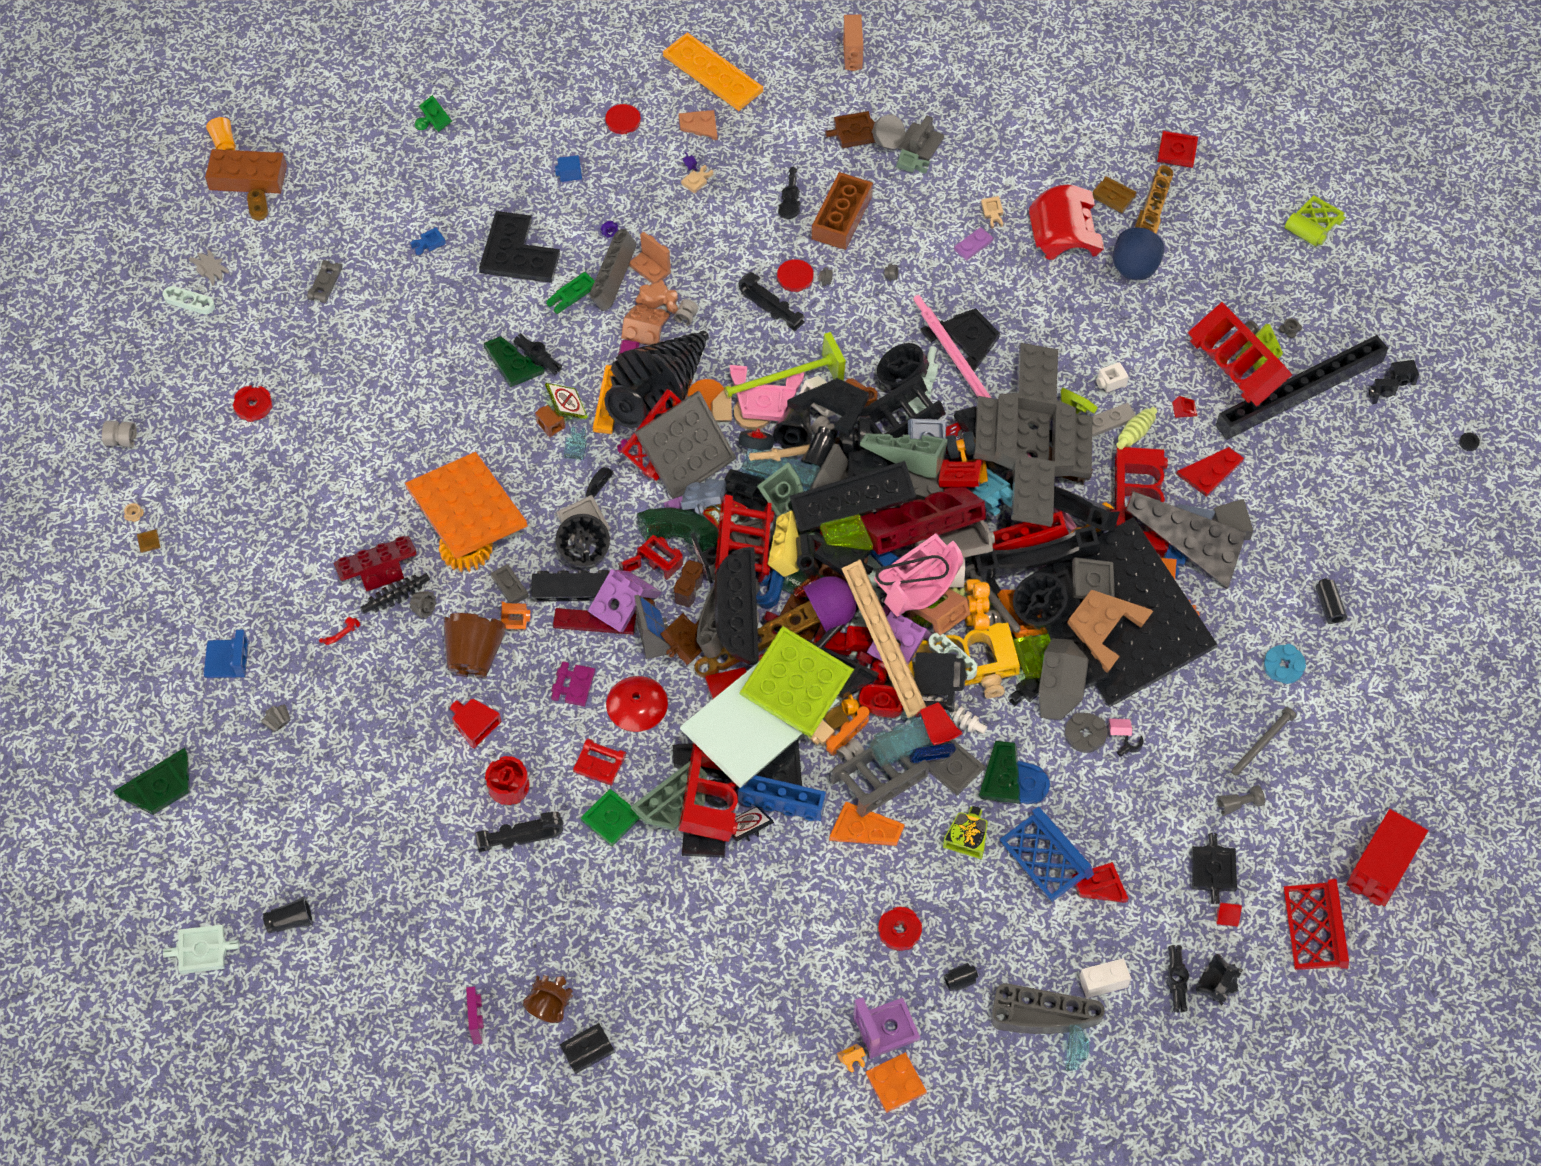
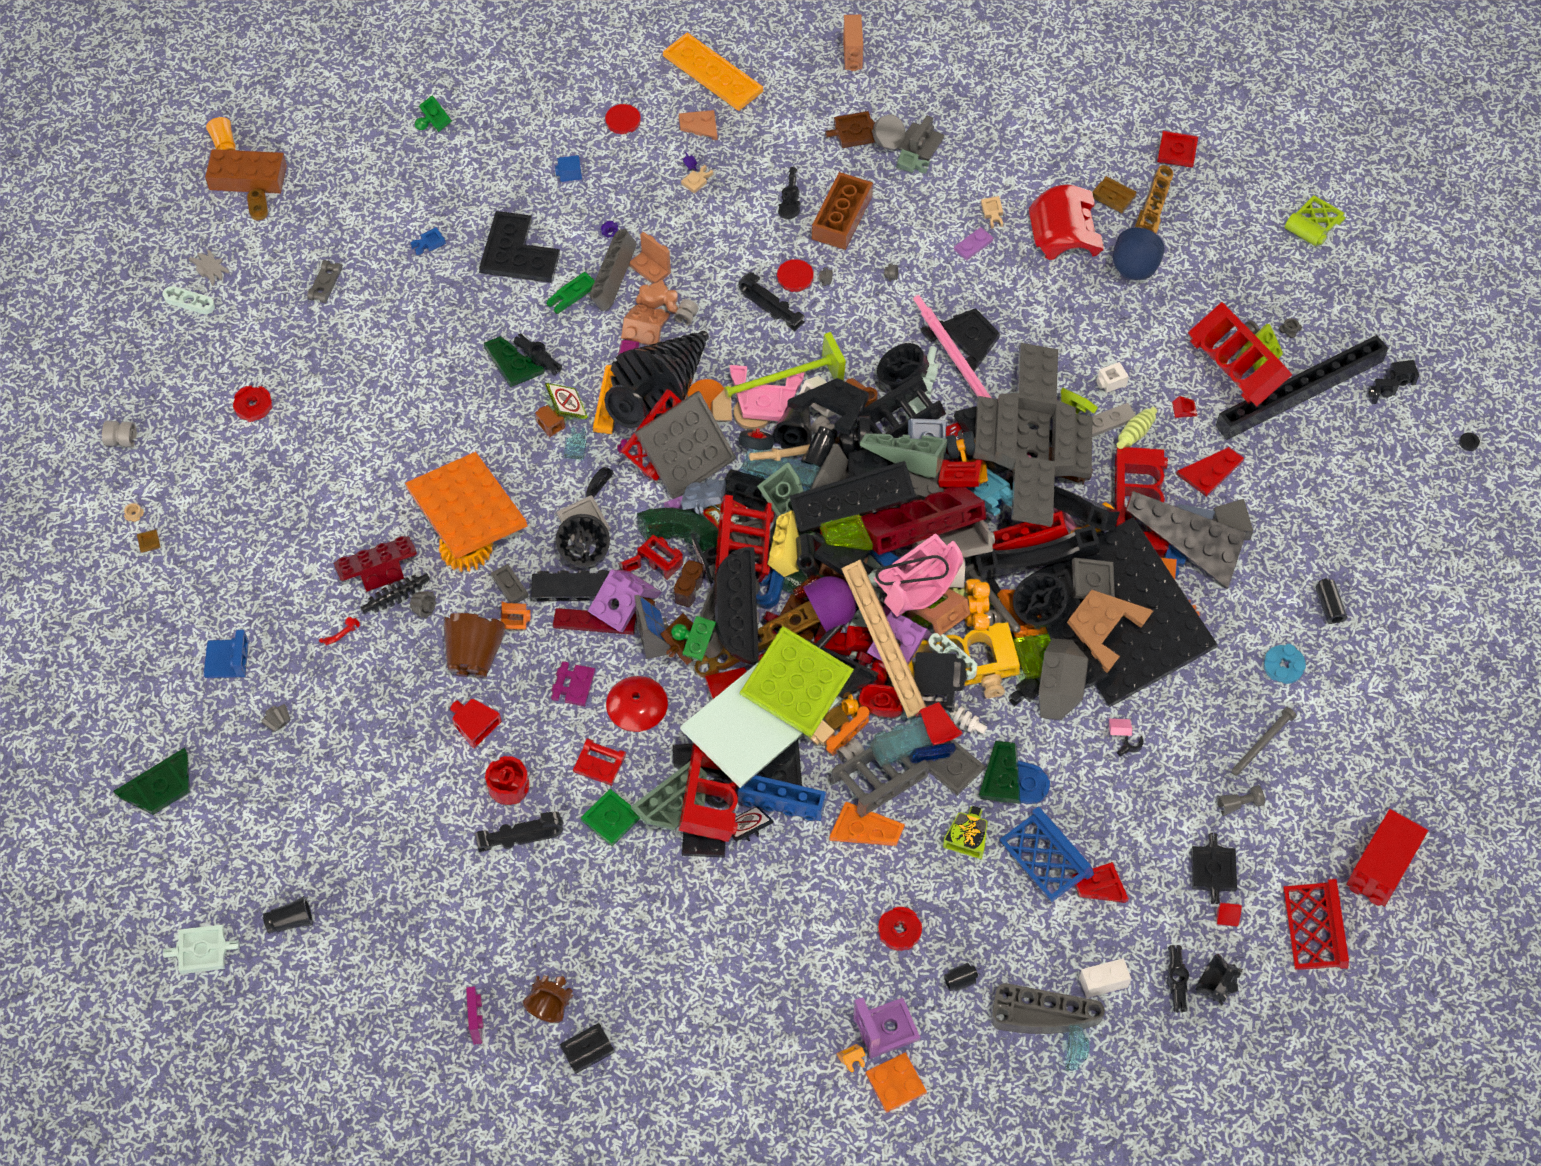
dark grey plate [1065,713,1107,753] -> none
none -> green plate [671,616,716,662]

